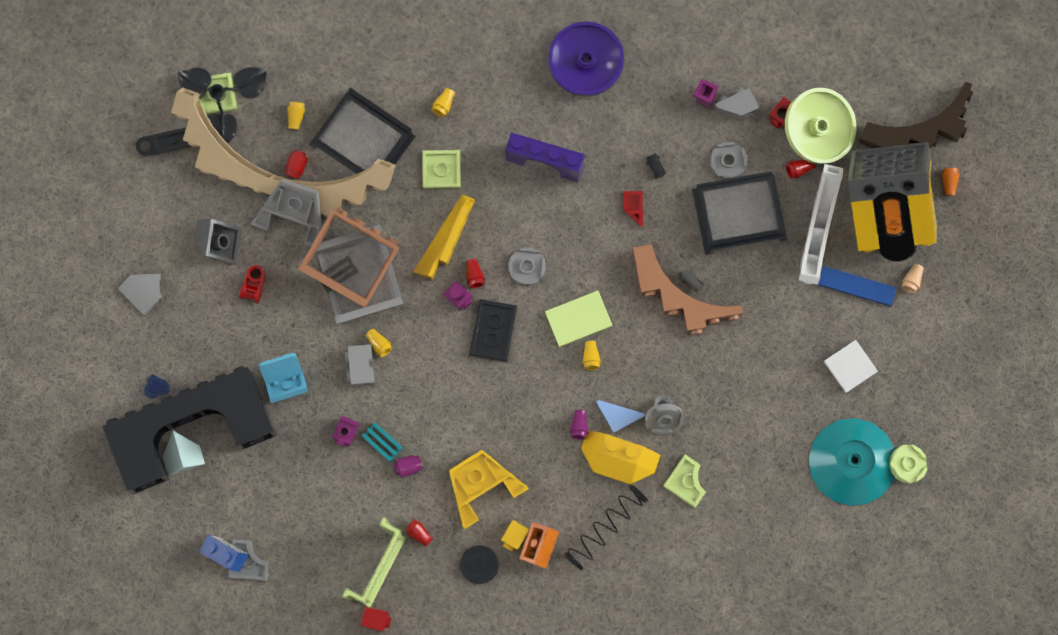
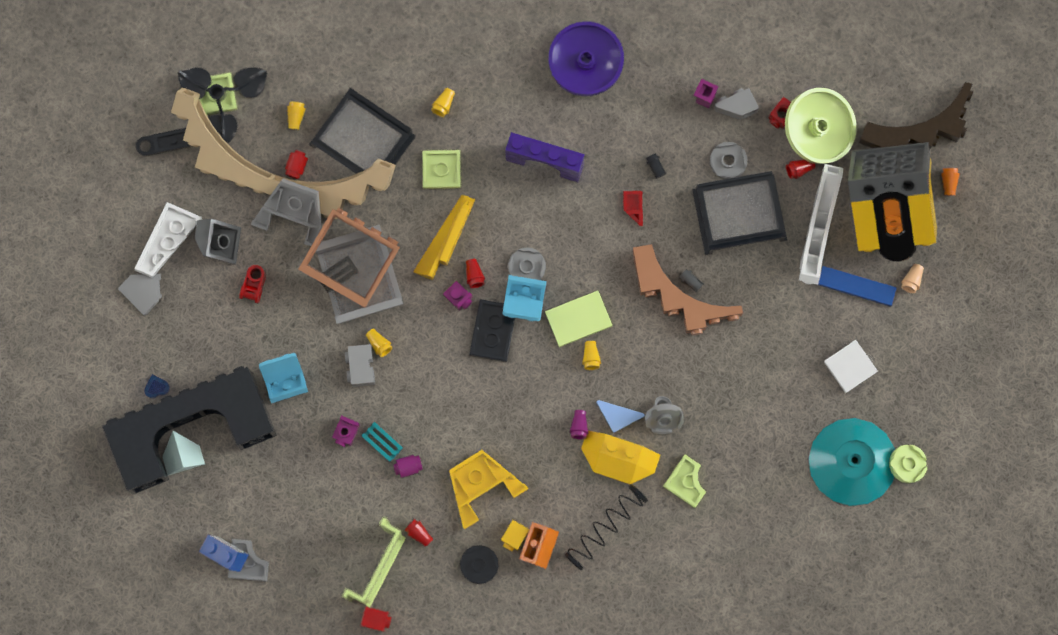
none -> white wing [134,202,202,278]
none -> medium azure bracket [502,275,547,321]

